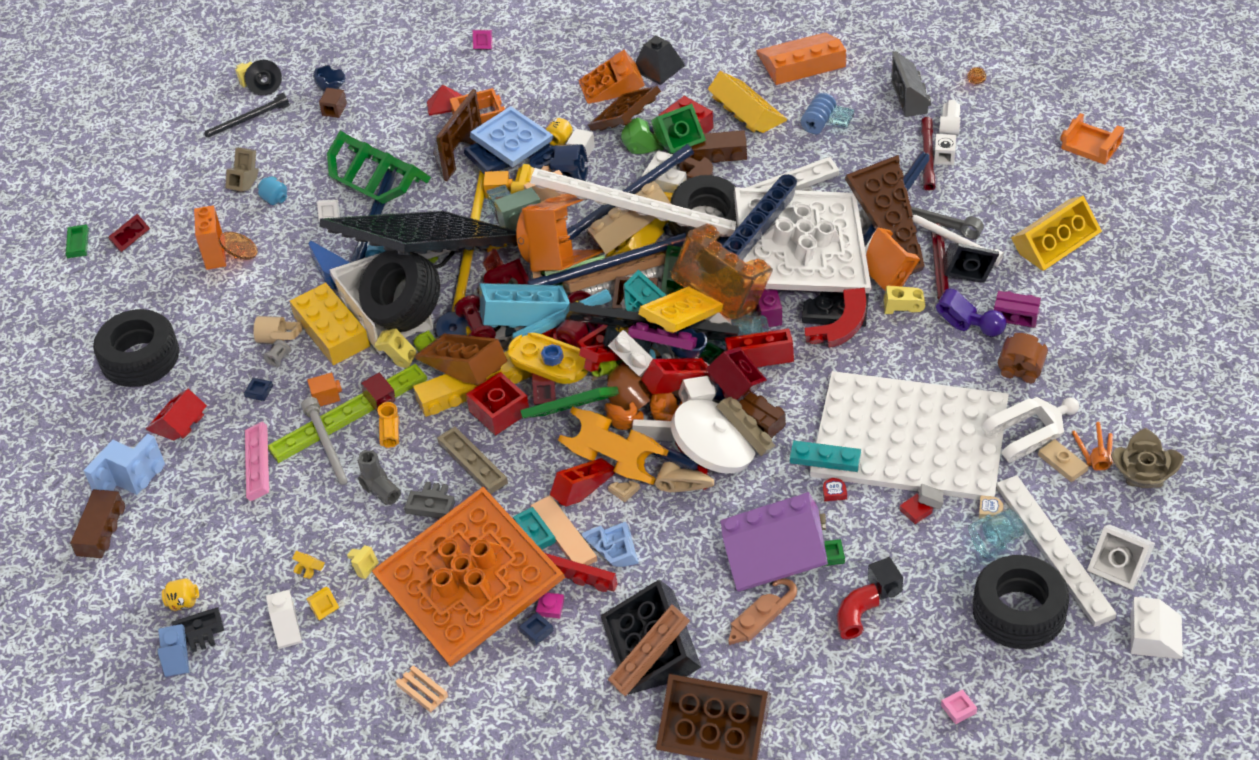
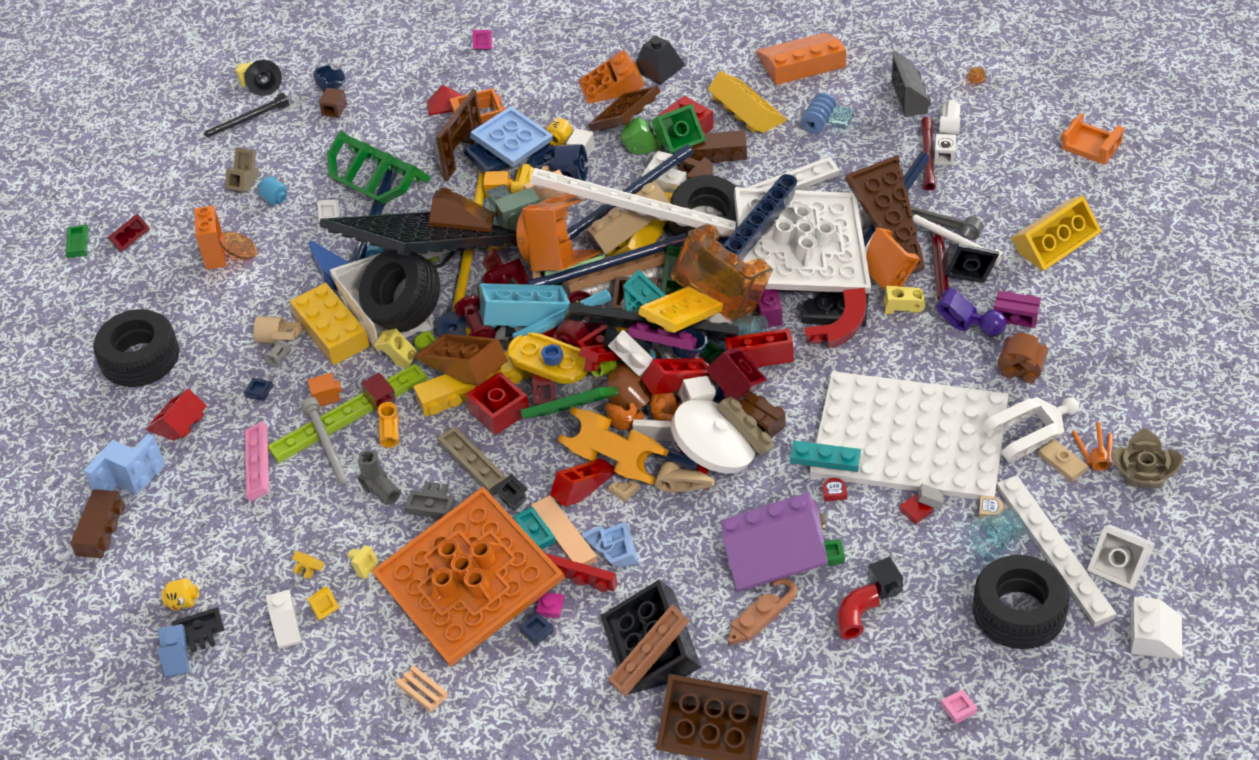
none -> reddish brown slope [429,188,495,232]
none -> black brick [495,473,528,511]

